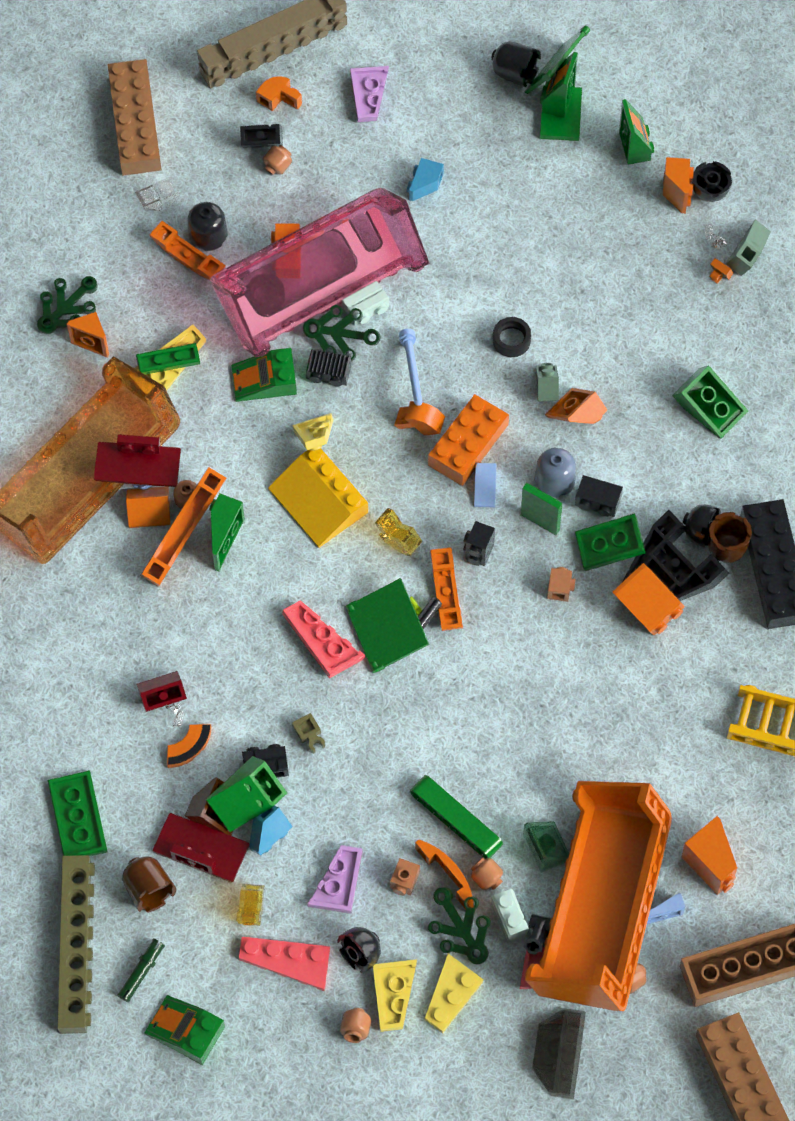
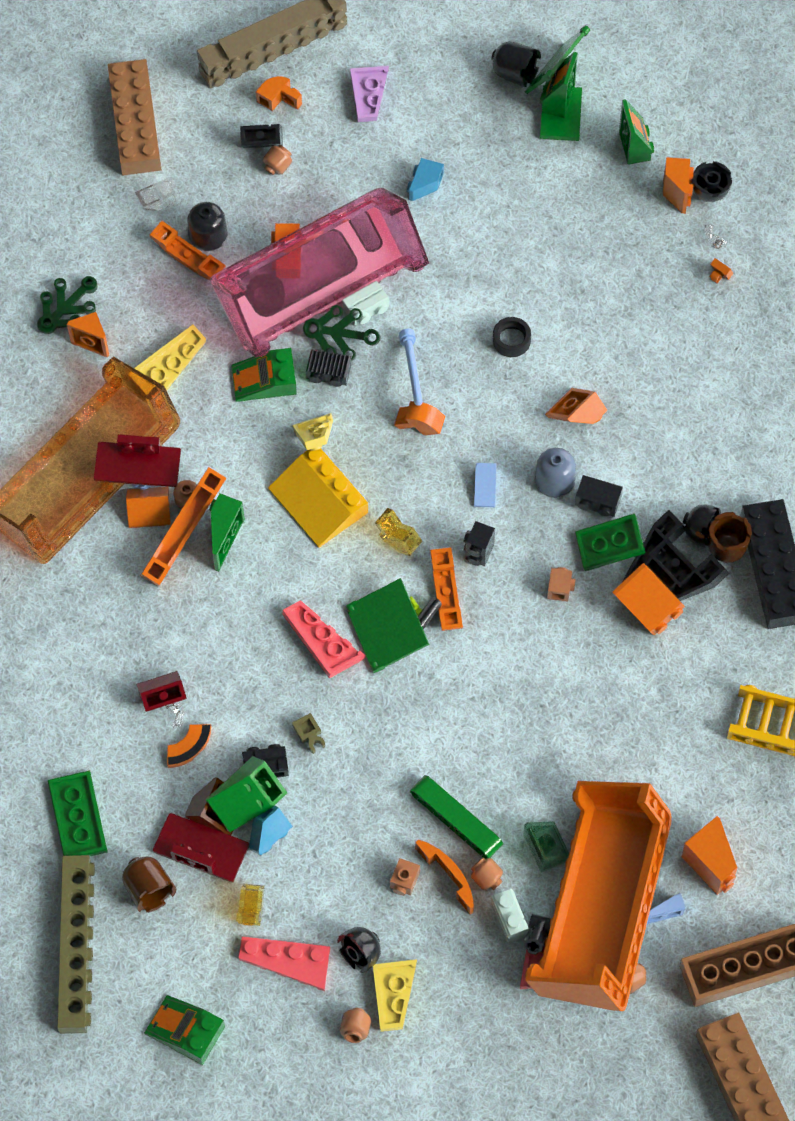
dark green pin [117,938,165,1003] -> none
green tile [136,343,200,376] -> none
lavender wing [307,845,363,914] -> none
light yellow wing [425,953,484,1033] -> none
orange brick [428,394,509,486] -> none
dark green plant [428,887,491,965] -> none
green tile [521,483,562,535] -> none
clear smoke wedge [532,1008,586,1100] -> none
sand green slope [536,363,559,401] -> none
green slope [672,365,748,439] -> none
sand green slope [726,219,771,276] -> none

